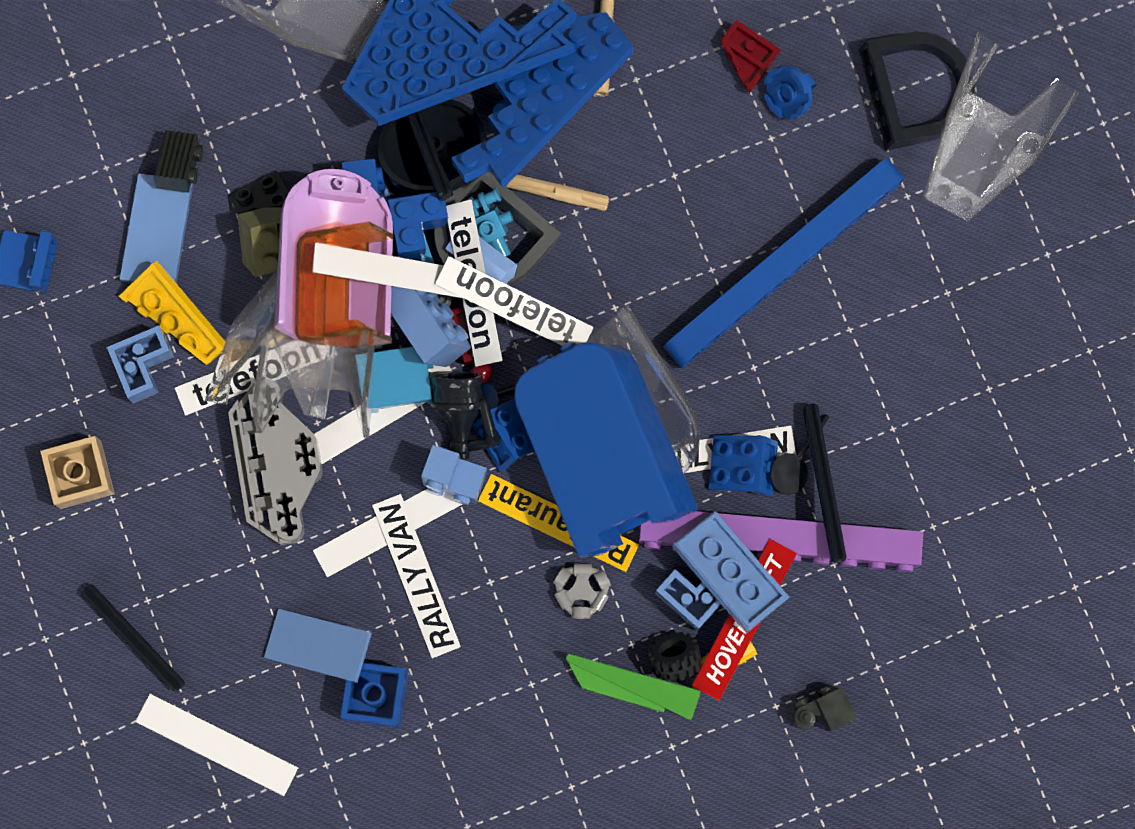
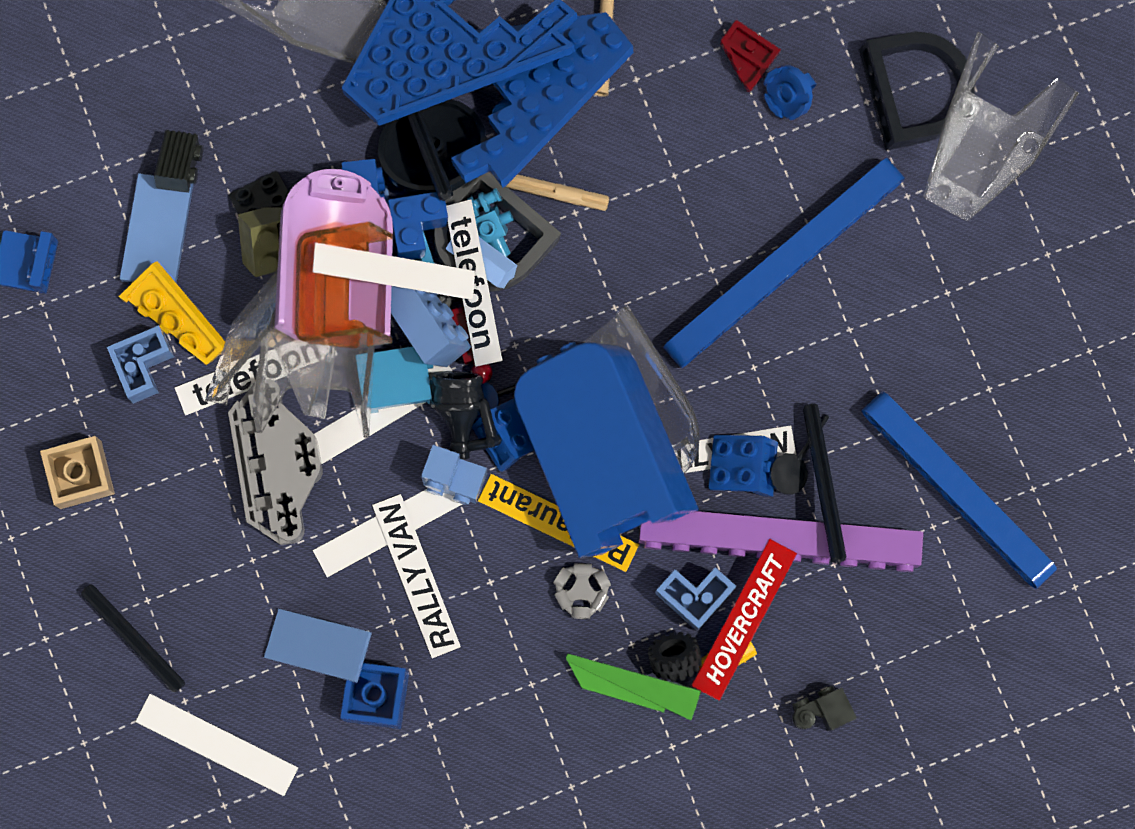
white sticker [435,256,594,346] -> none
medium blue tile [672,511,789,633] -> none
none -> blue beam [861,391,1057,589]

